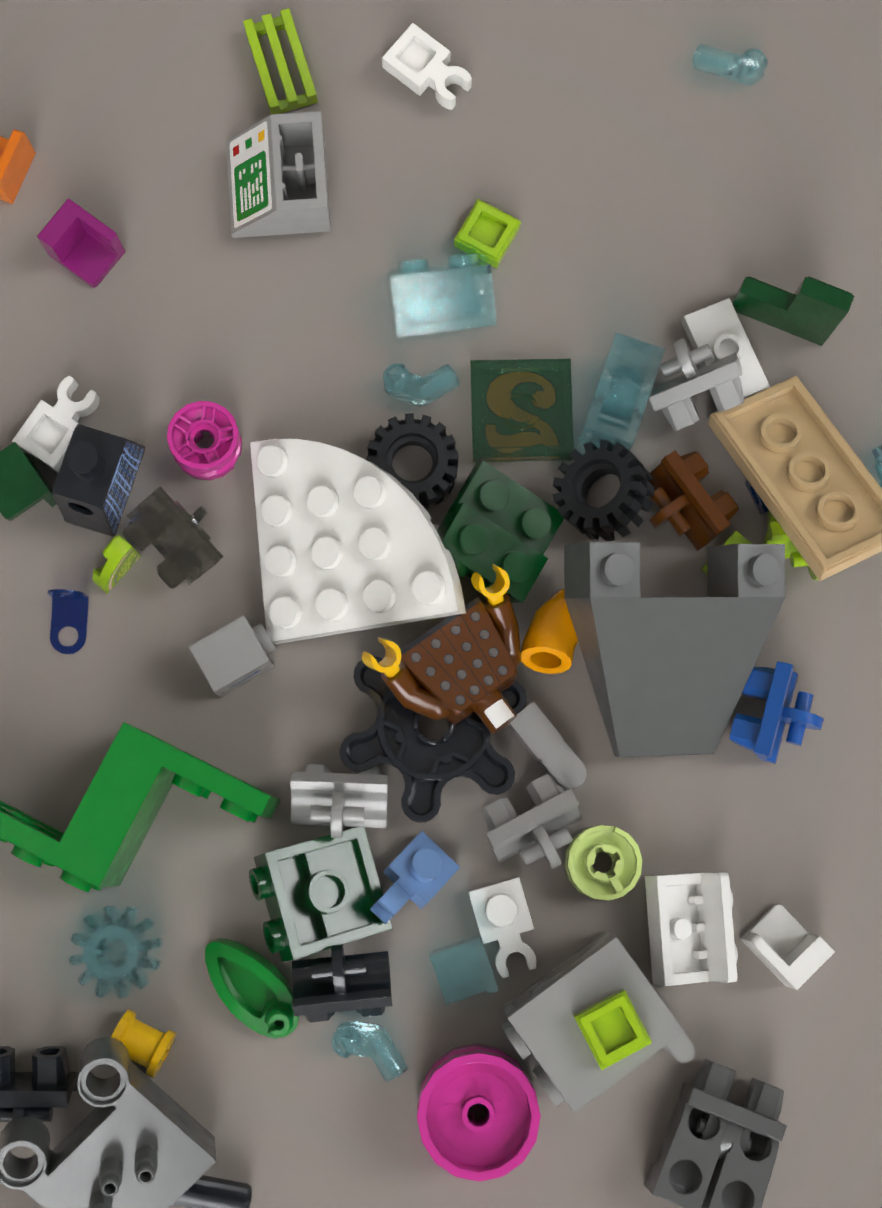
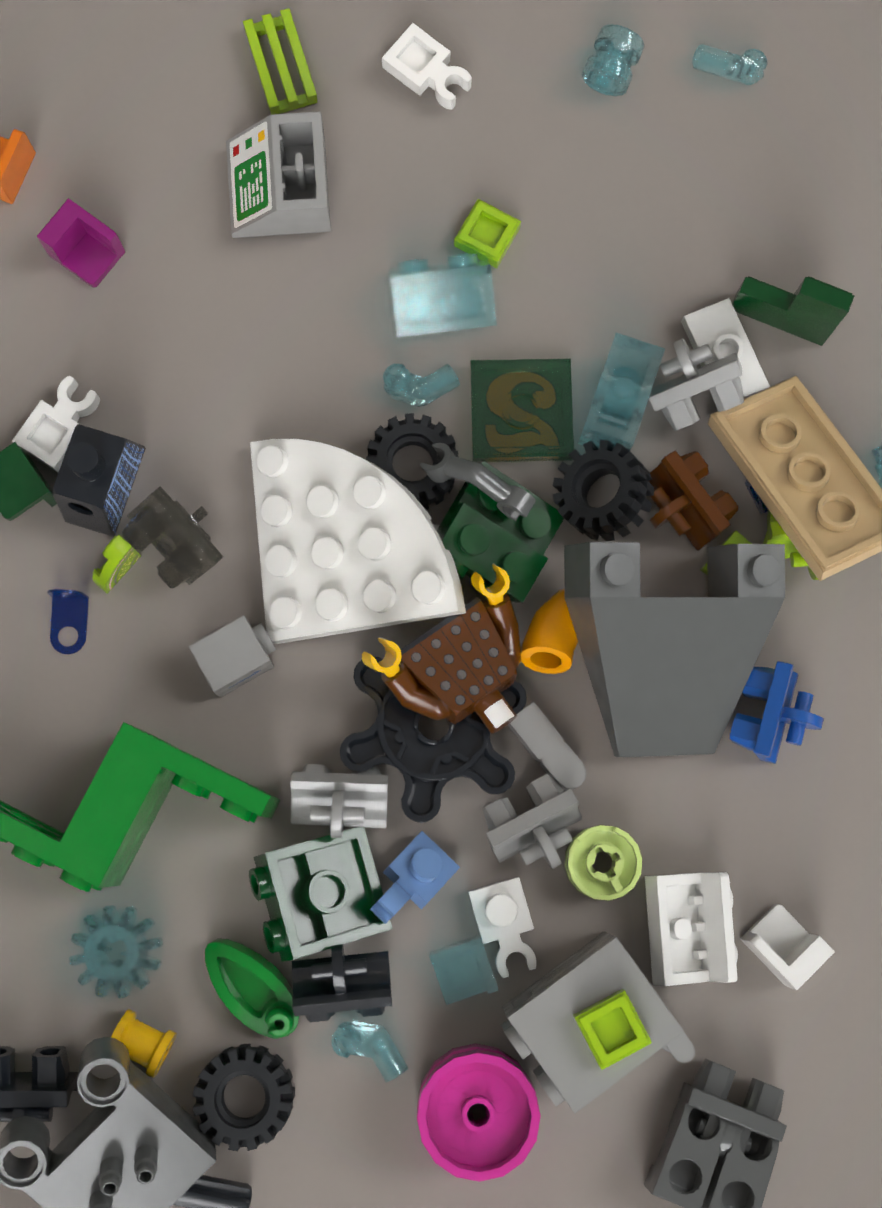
dark pink wheel [167,401,242,480] -> none
none -> black tyre [193,1044,295,1151]
none -> dark grey arm [420,443,536,521]
none -> clear light blue wheel [582,24,645,96]

